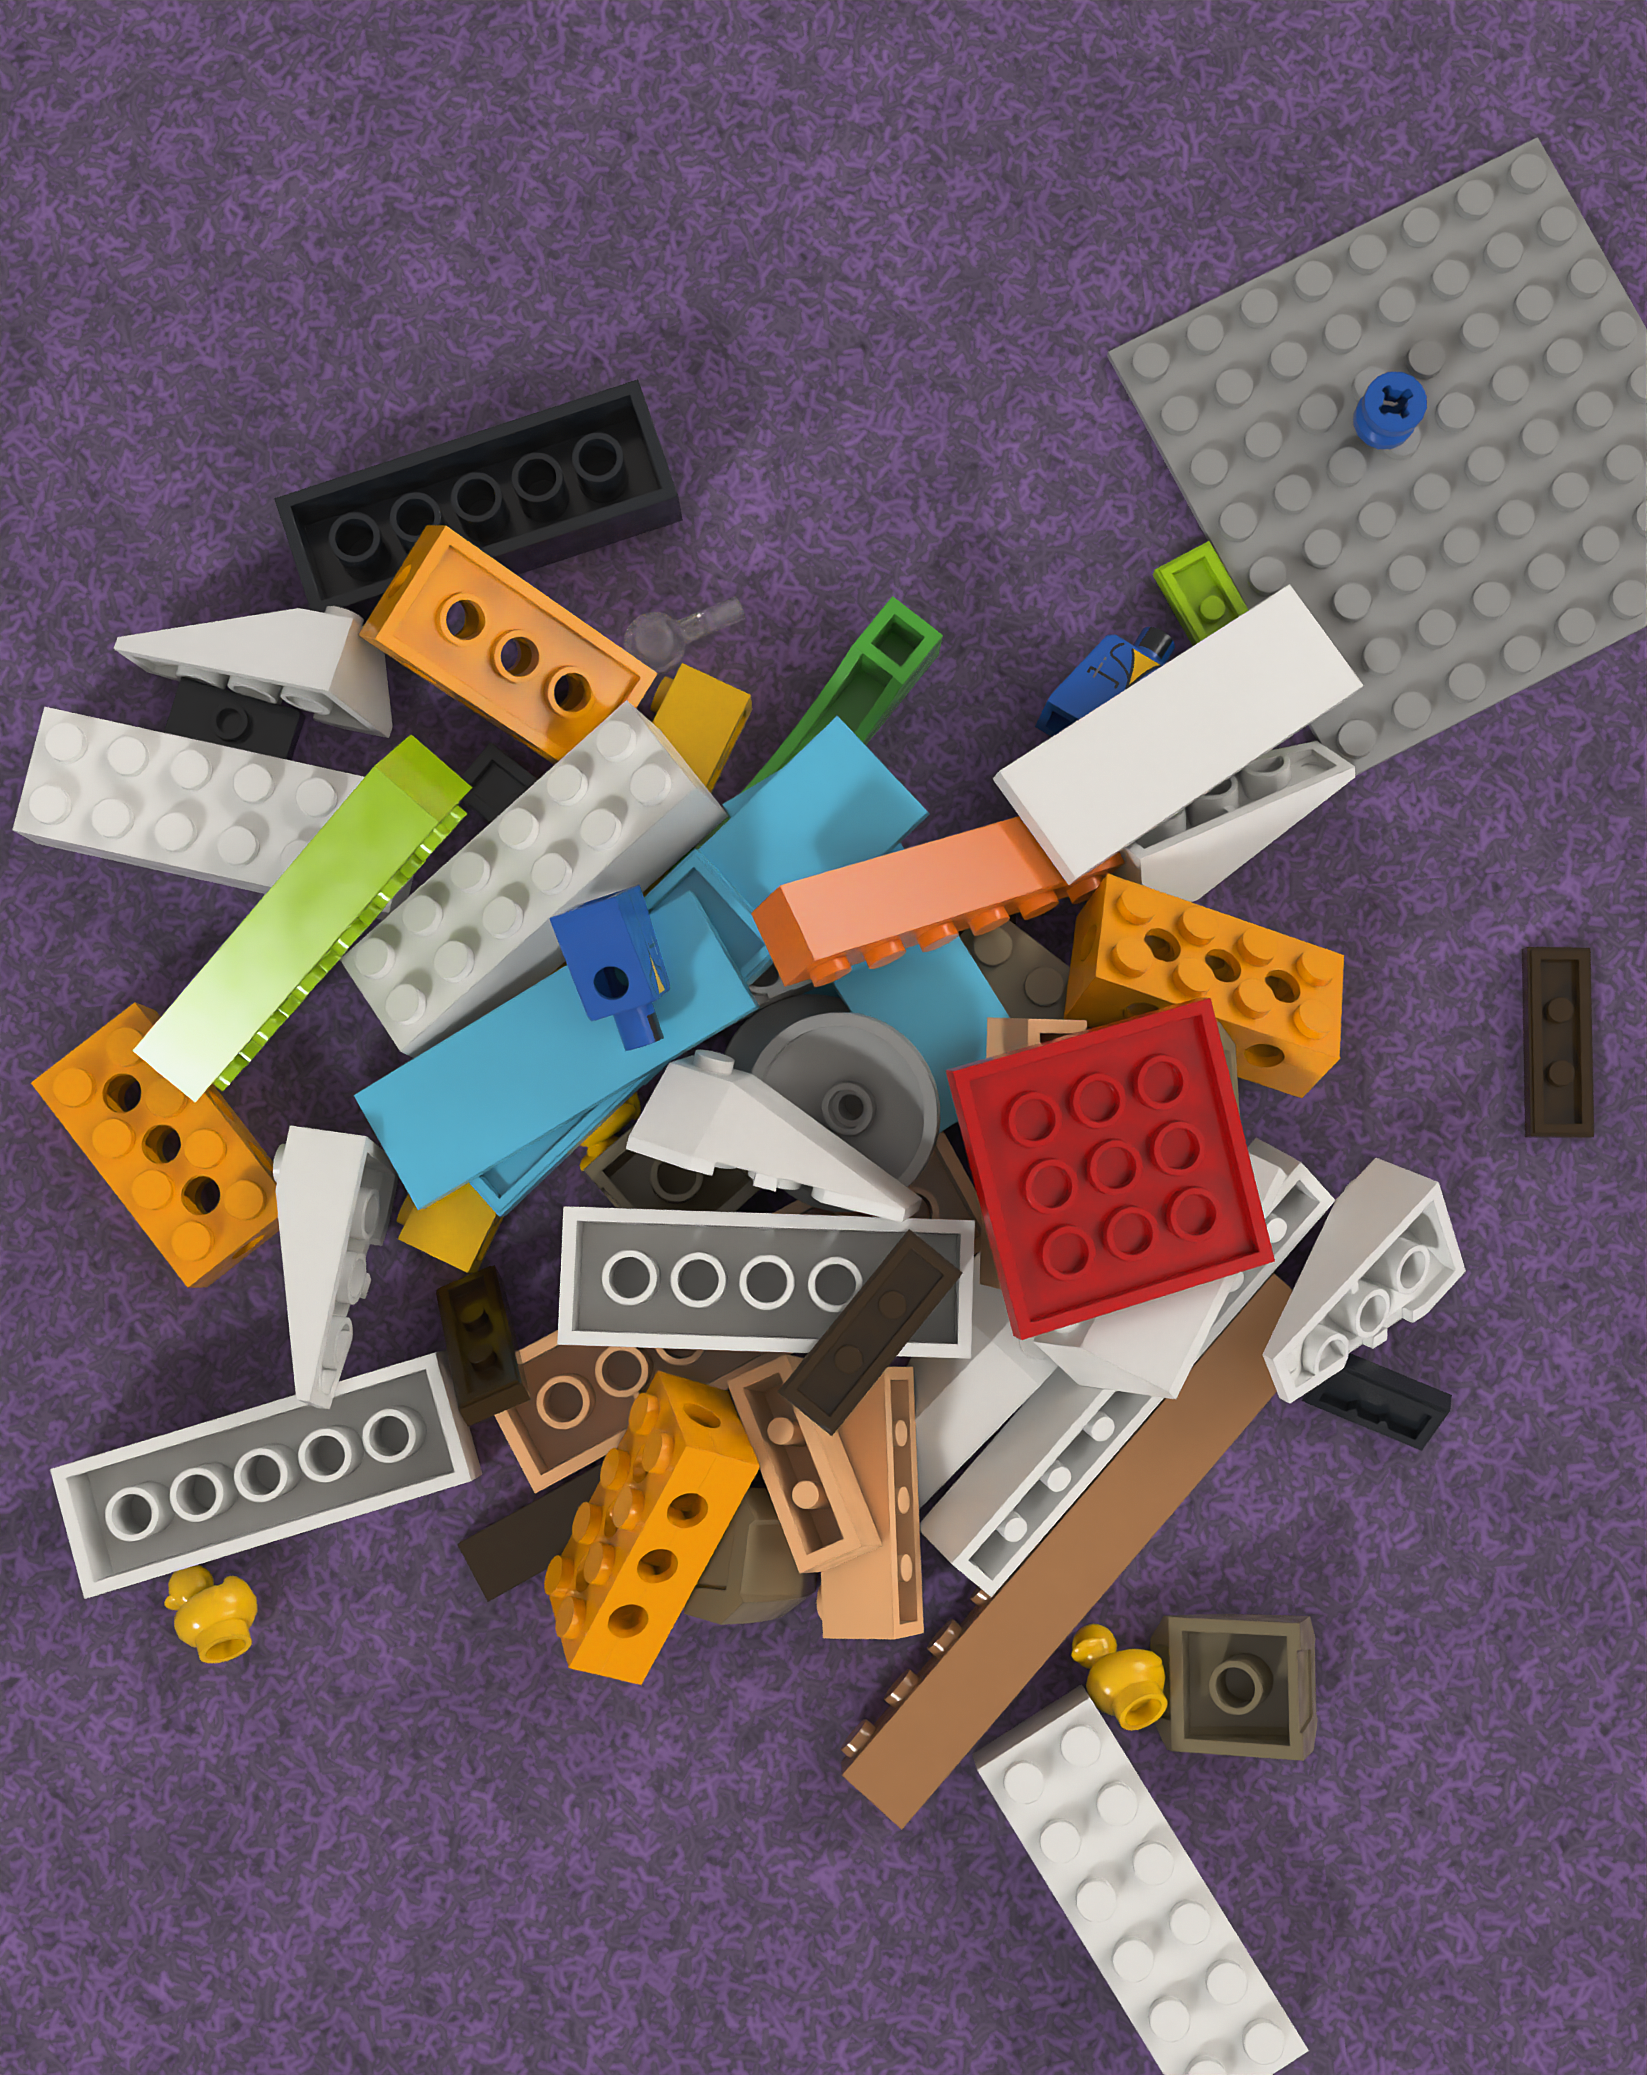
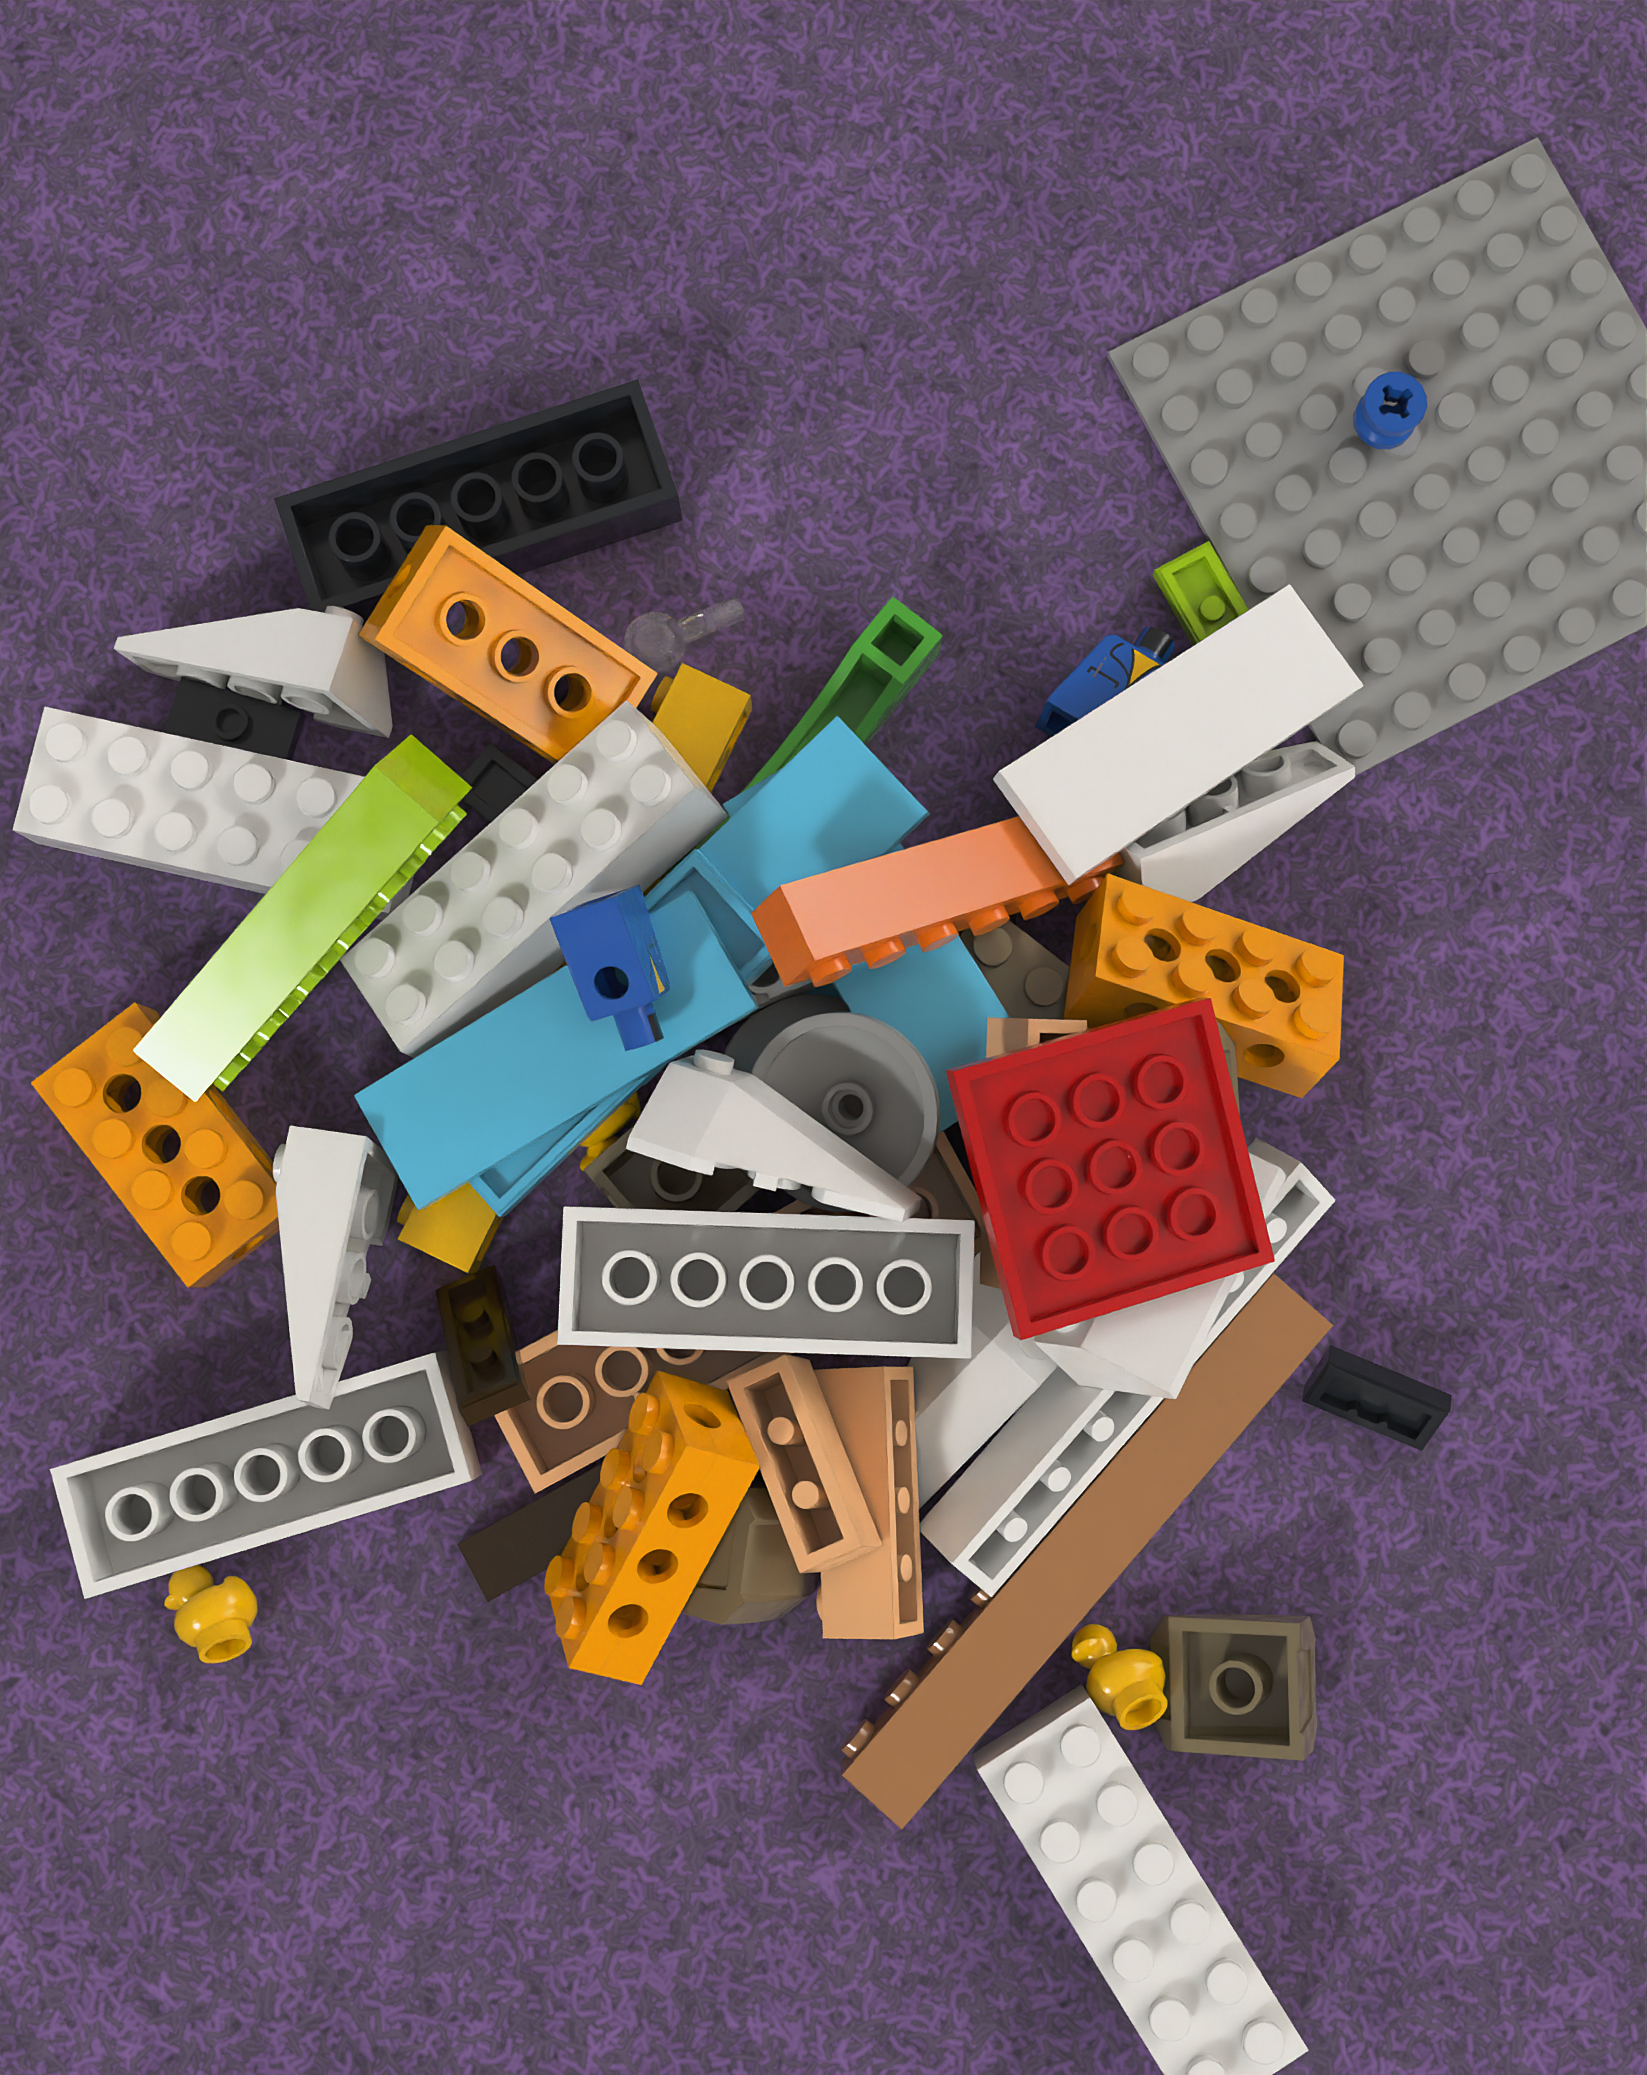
dark brown tile [778,1229,963,1436] -> none
white wedge [1262,1158,1466,1403] -> none
dark brown tile [1522,947,1594,1138] -> none

